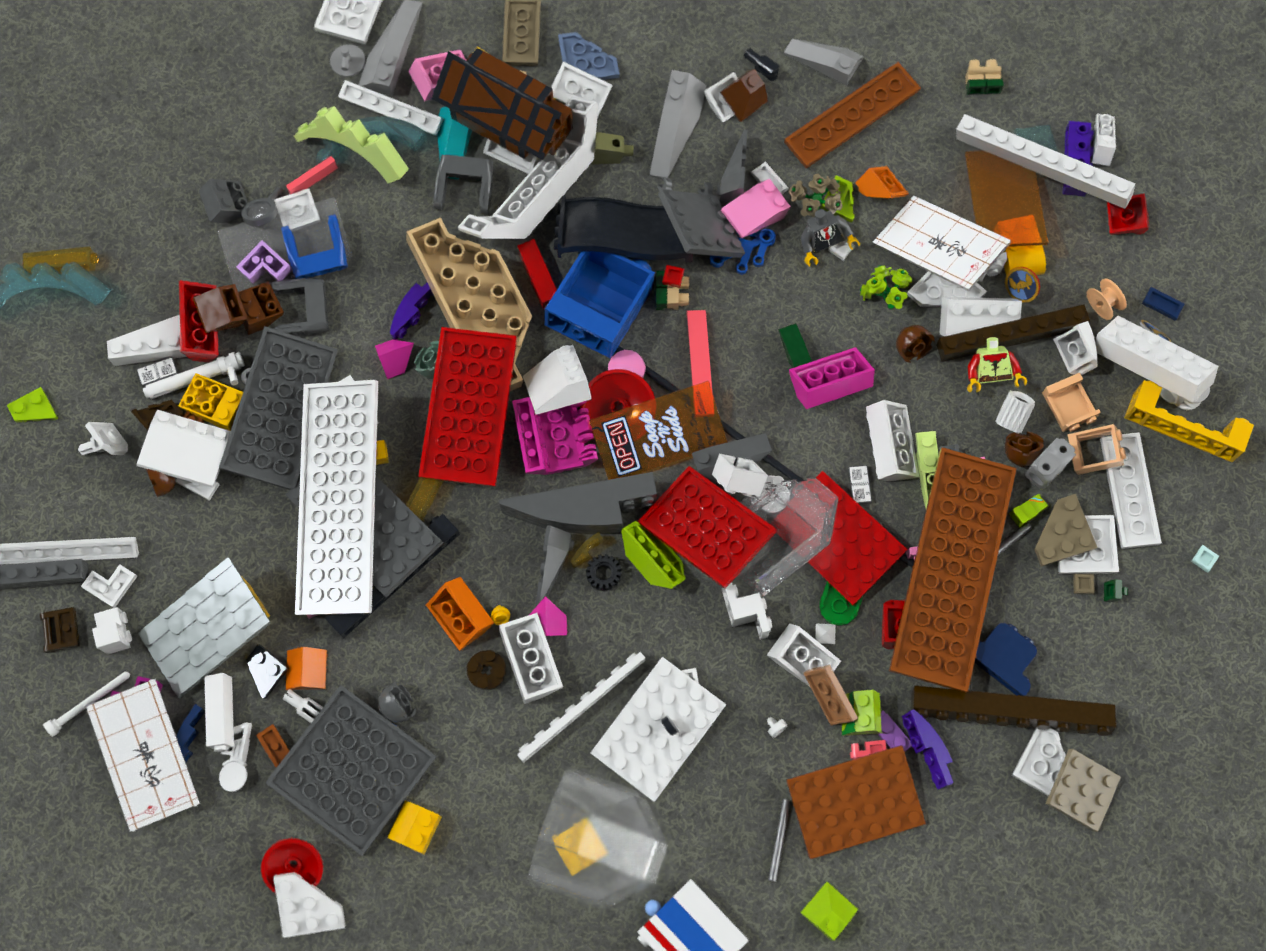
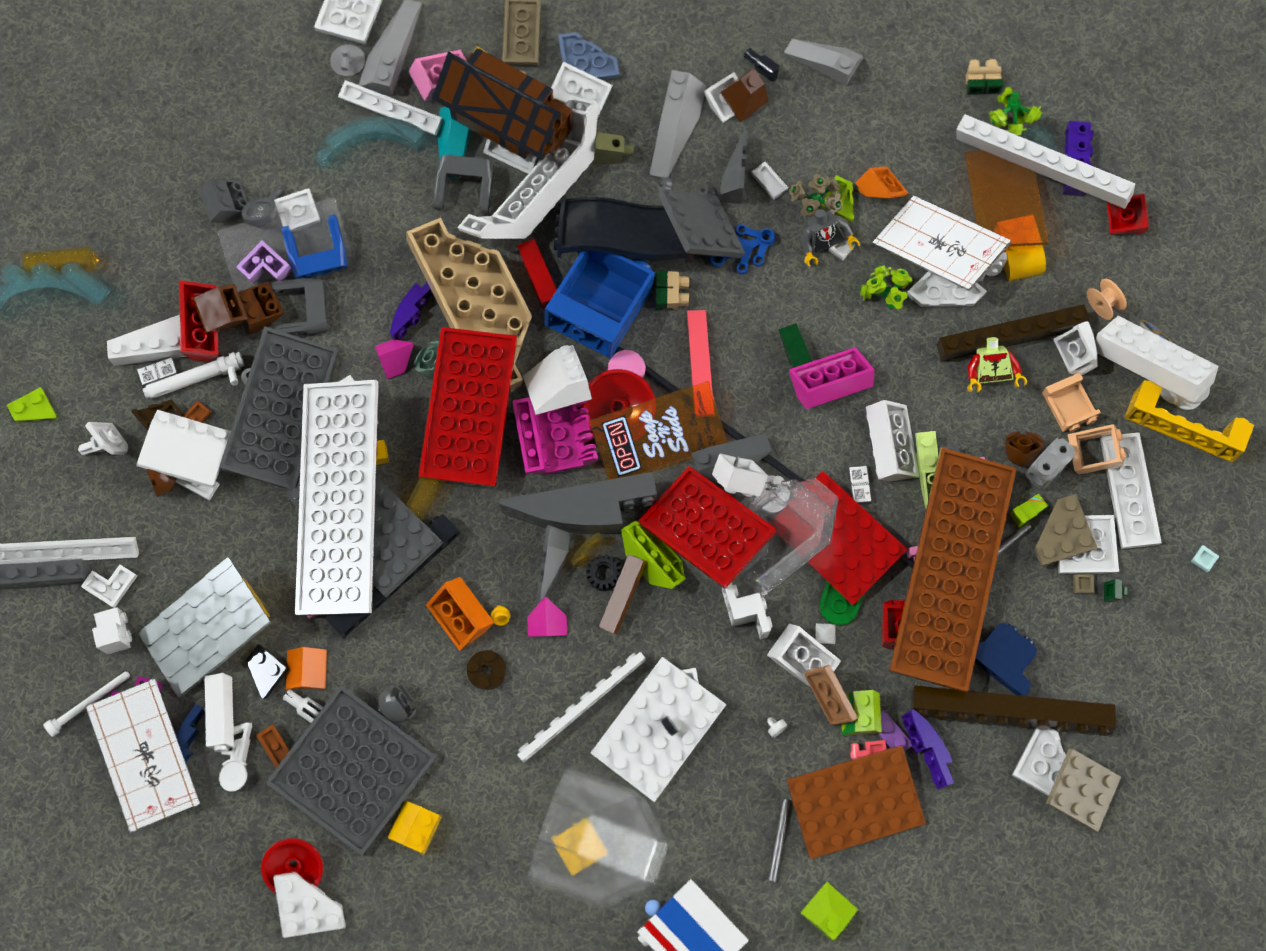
dark brown plate [40,607,80,653] -> none
yellow slope [178,373,243,431] -> none
coral tile [286,156,338,194] -> none
yellowish green arch [294,106,409,183] -> none
white slope [499,613,563,704] -> none
red tile [662,265,685,288] -> none
bright pink slope [721,179,791,238] -> none
dark orange plate [784,62,921,169] -> none
reddish brown cylinder [896,325,935,363] -> none
white wedge [940,297,1022,336] -> none
white piece [996,390,1035,433] -> none
shield [1005,267,1040,302] -> none
white slope [1091,114,1116,166] -> none
dark blue tile [1142,287,1184,321] -> none
none -> tile [599,554,647,635]
none -> lime plant [989,87,1042,136]

